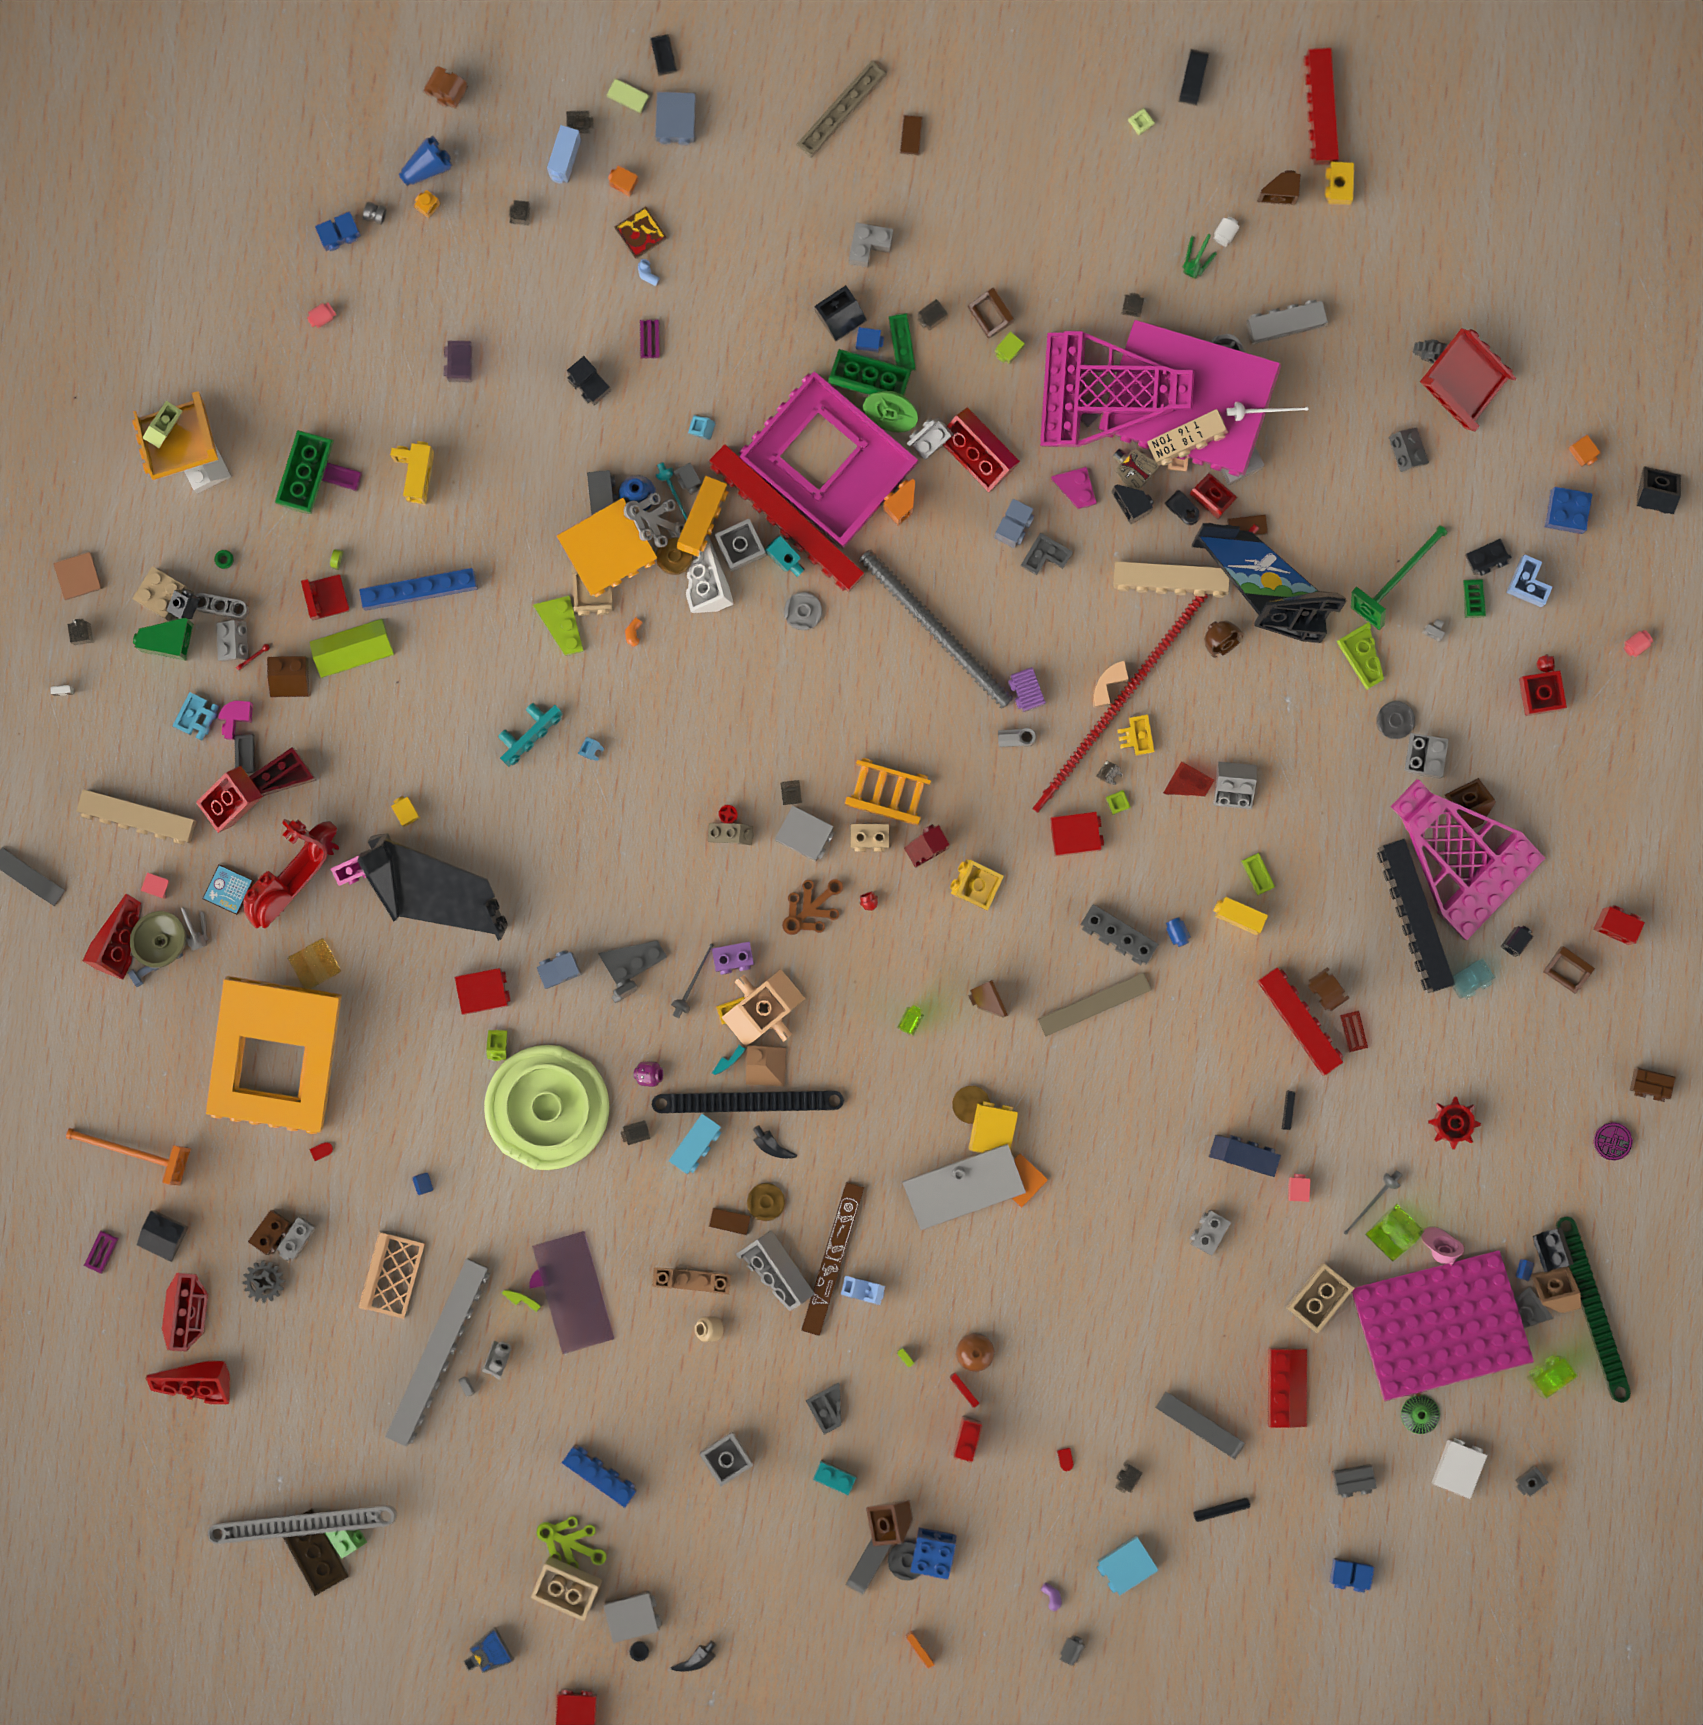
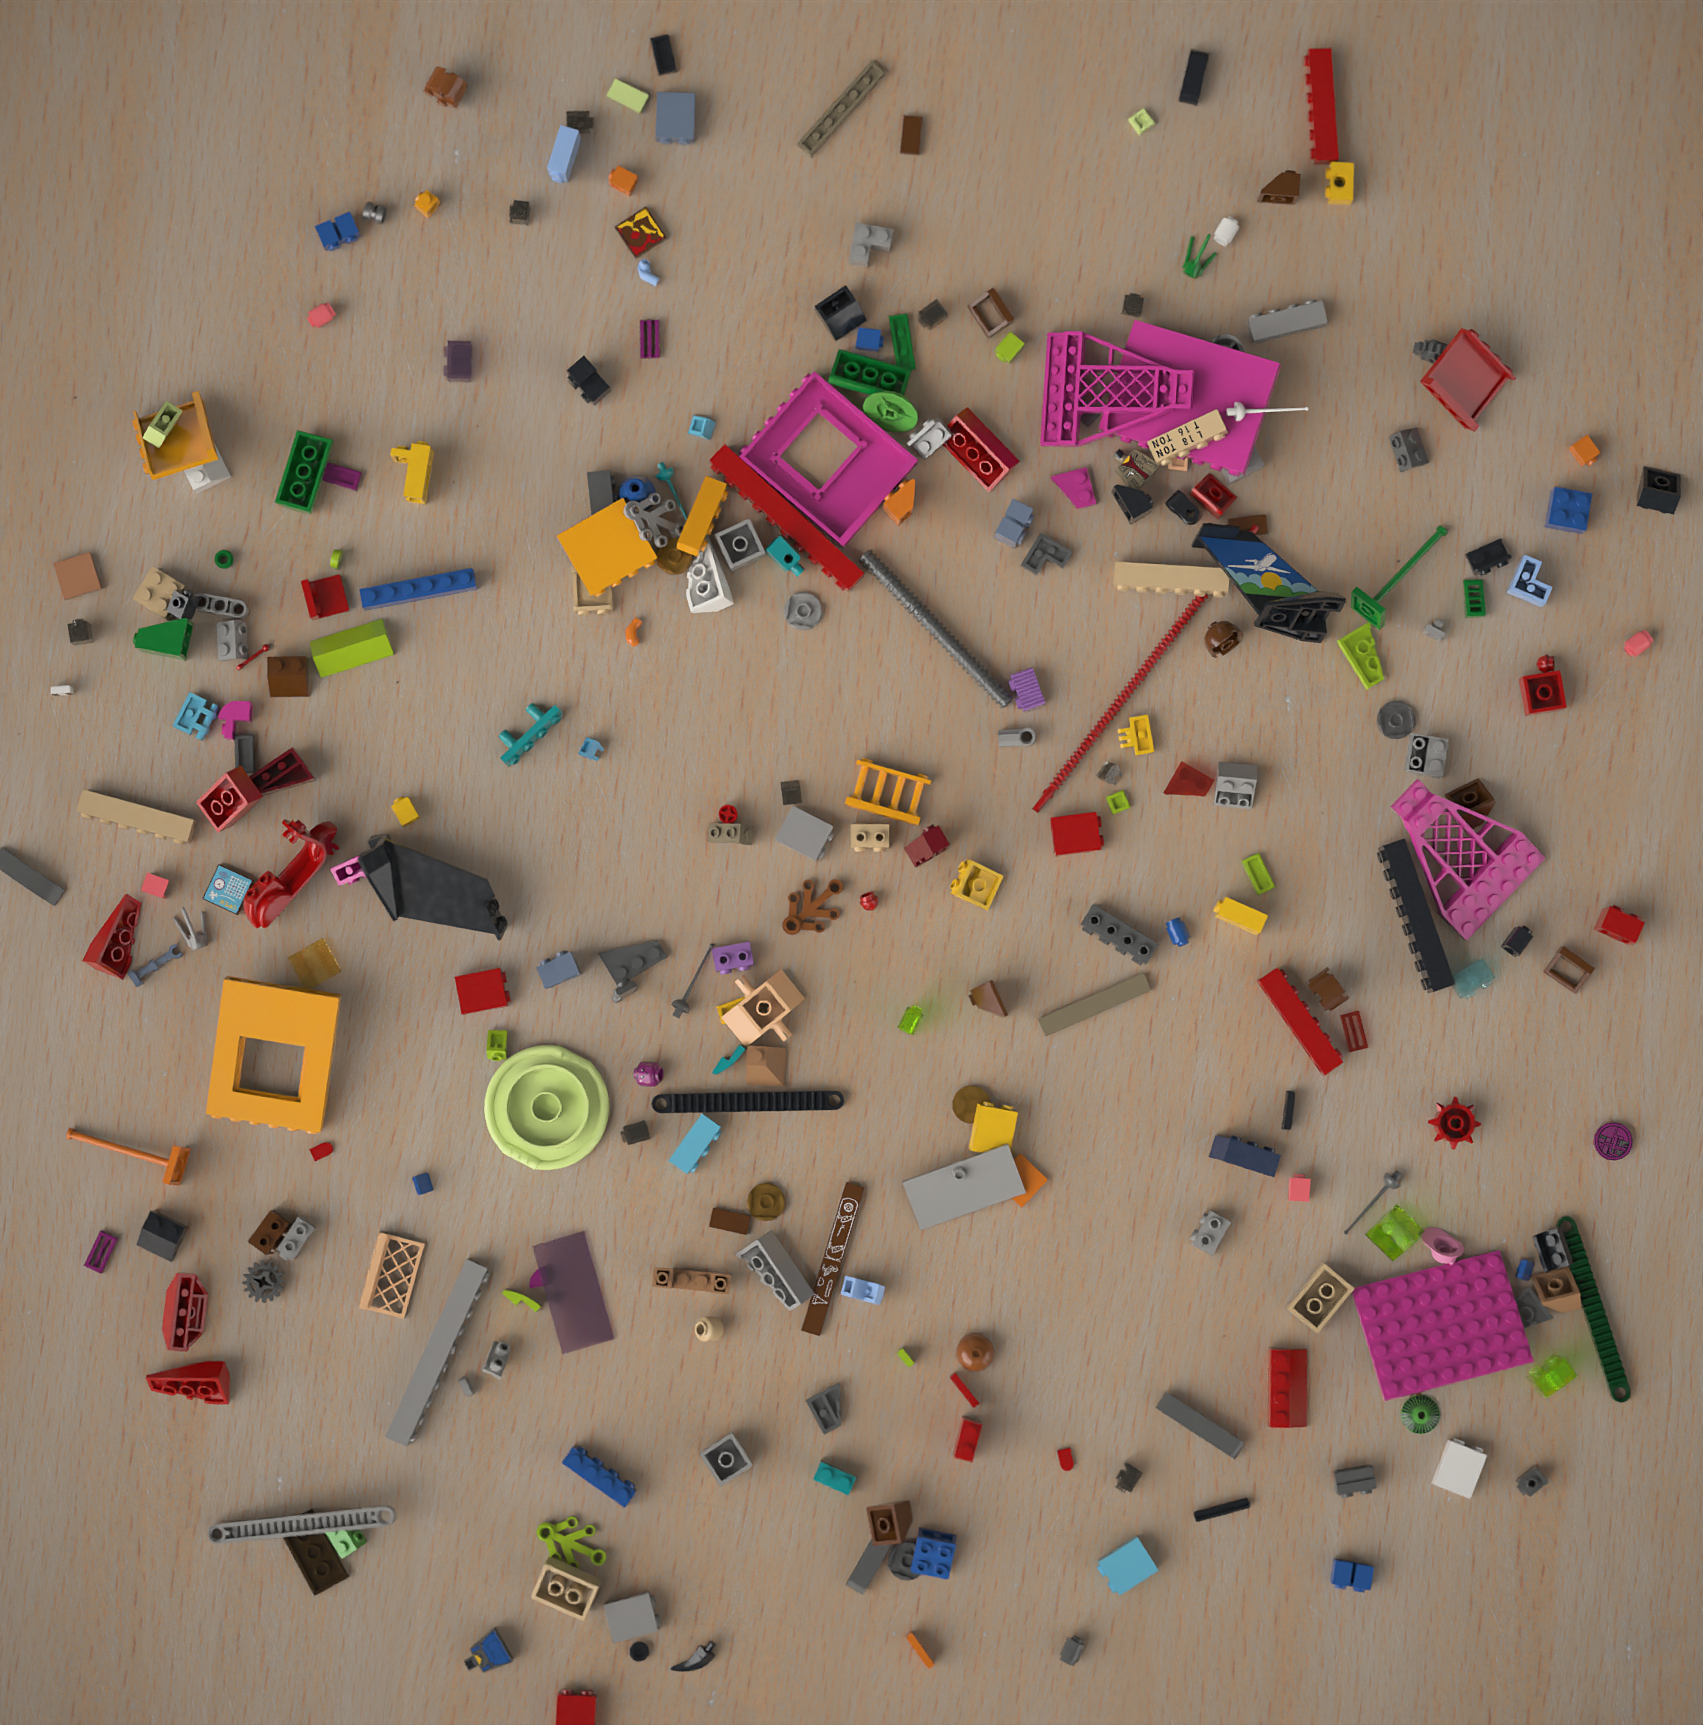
olive dish [130,911,186,968] -> none
blue cone [399,136,452,186] -> none
lime wing [533,595,584,656] -> none
dark grey brick [673,463,702,495] -> none
black bar [753,1125,797,1159] -> none
medium lavender arm [1041,1582,1062,1611] -> none
light nougat brick [1093,661,1128,708] -> none
reddish brown brick [1630,1068,1675,1102] -> none

